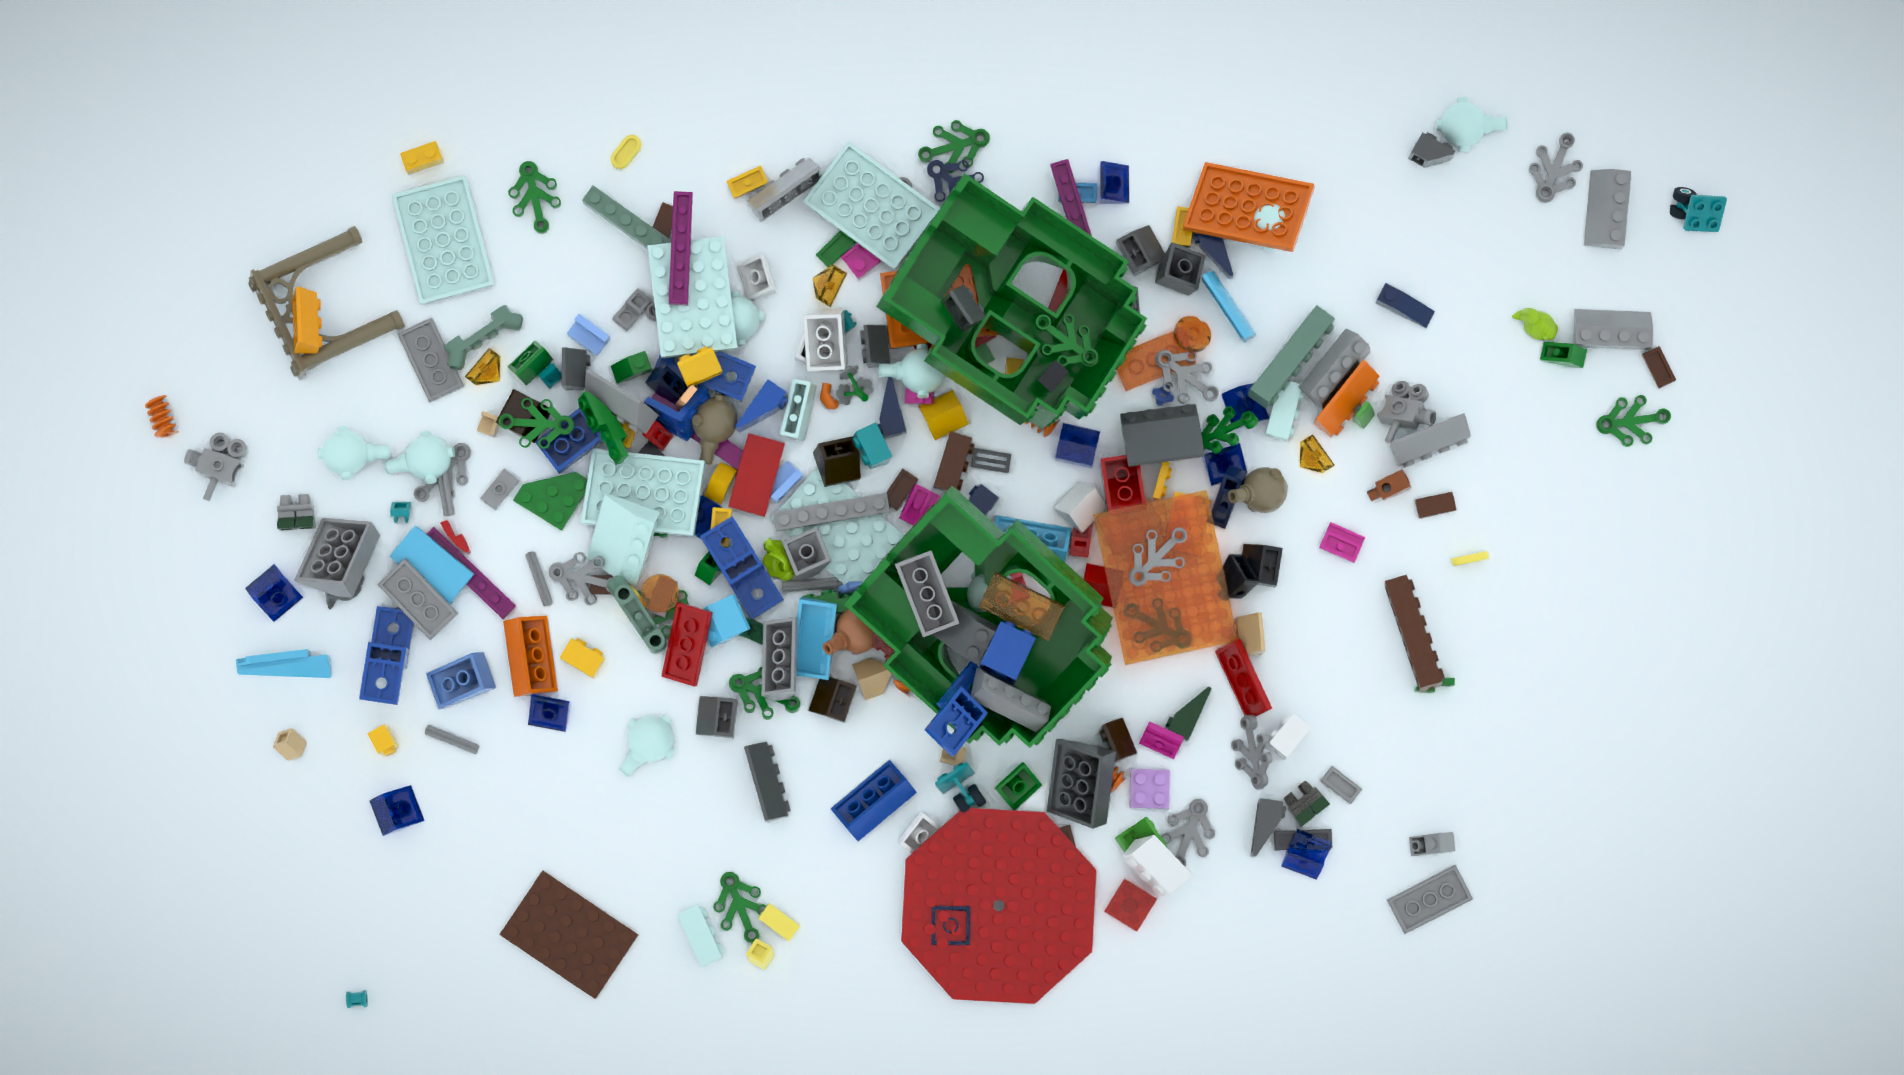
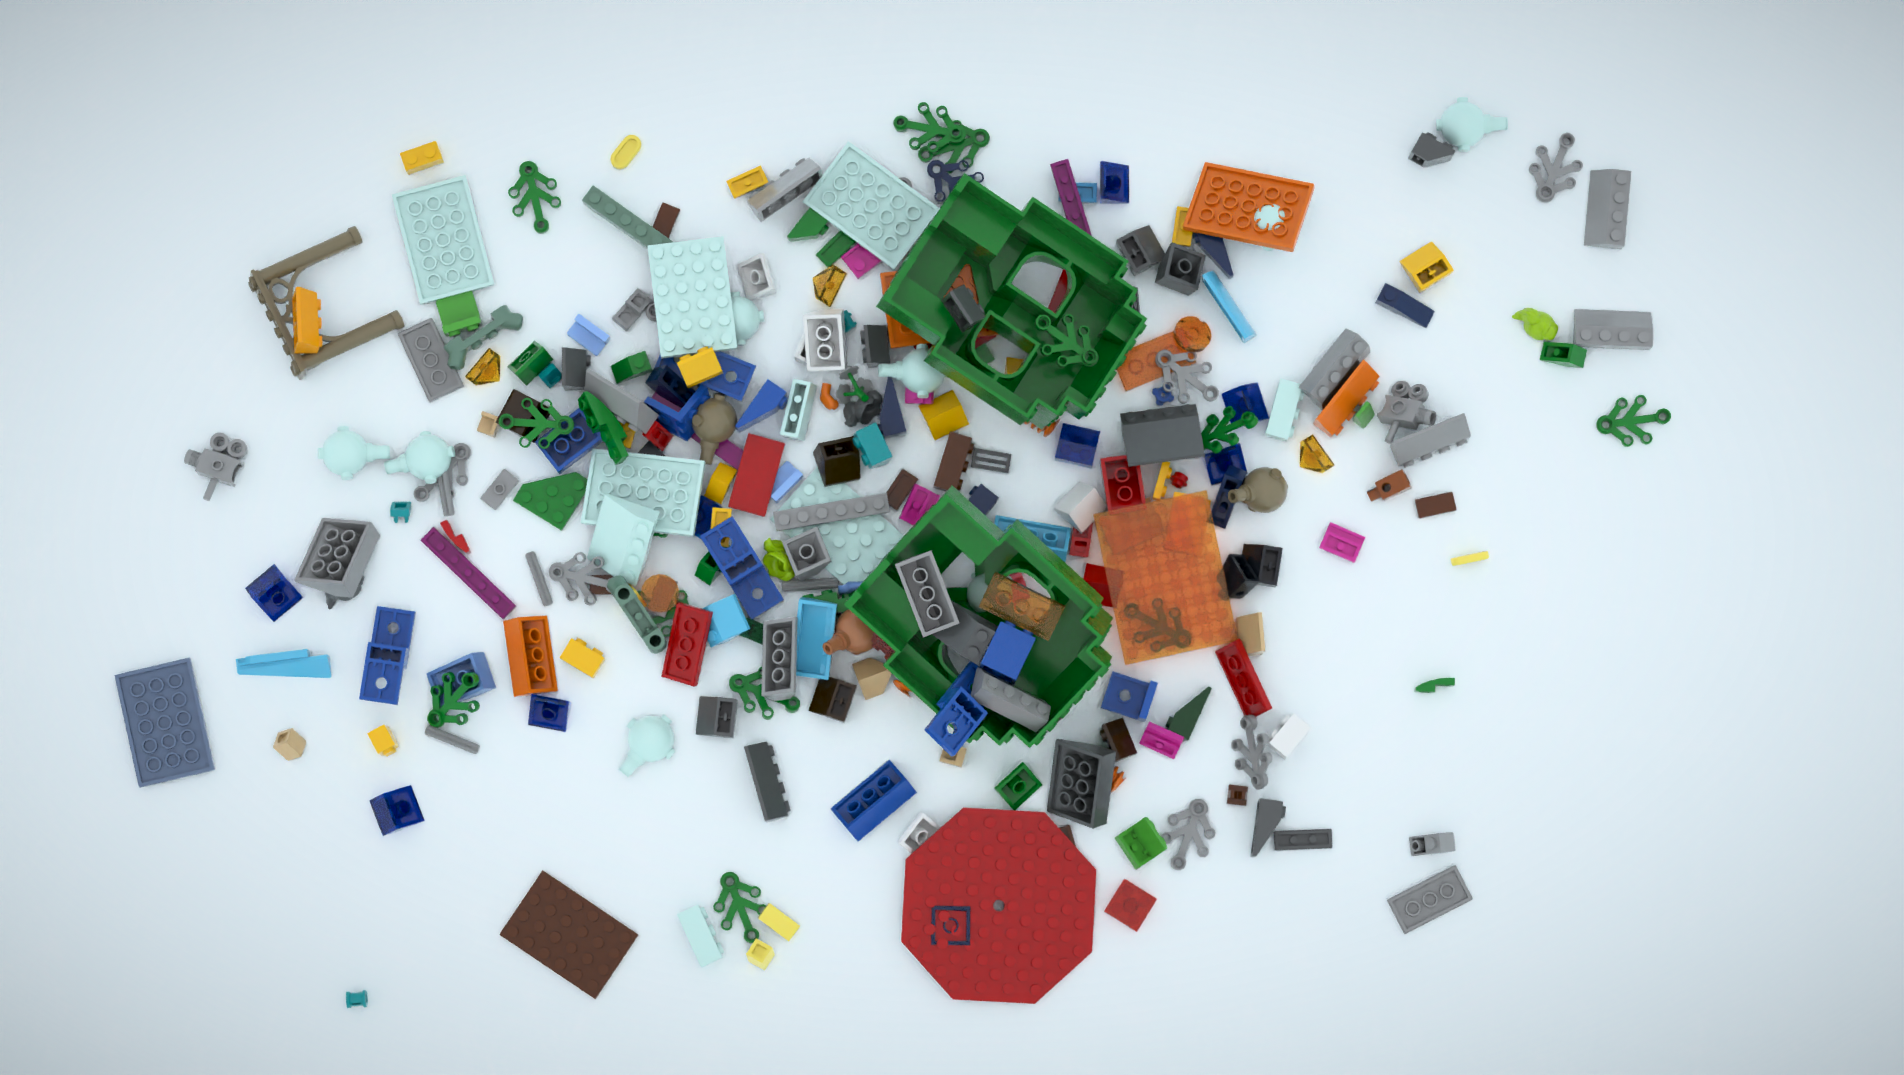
orange piece [144,395,179,438] -> none
hips [277,494,316,531] -> none
light grey tile [377,558,458,640] -> none
medium azure slope [389,525,474,604] -> none
magenta tile [669,191,693,305] -> none
light nougat tile [675,385,697,410] -> none
teal plate [935,762,986,813] -> none
black piece [1038,360,1069,392] -> none
white slope [1122,835,1193,896] -> none
light grey plant [1128,527,1187,586] -> none
lavender plate [1130,769,1170,809] -> none
sand green brick [1248,305,1335,409] -> none
clear blue slope [1281,829,1332,880] -> none
clear smoke hips [1283,781,1330,828] -> none
light grey tile [1320,766,1362,804] -> none
reddish brown brick [1384,574,1445,692] -> none
reddish brown tile [1642,346,1676,389] -> none
teal plate [1670,187,1727,232] -> none
none -> sand blue plate [114,657,215,788]
none -> green plant [427,672,480,728]
none -> bright green bracket [436,291,483,338]
none -> green slope [787,208,829,242]
none -> dark grey hair [843,390,882,427]
none -> green plant [893,102,966,154]
none -> blue bracket [1101,671,1158,722]
none -> red plate [1170,472,1188,489]
none -> reddish brown tile [1226,784,1248,806]
none -> yellow slope [1399,241,1454,294]

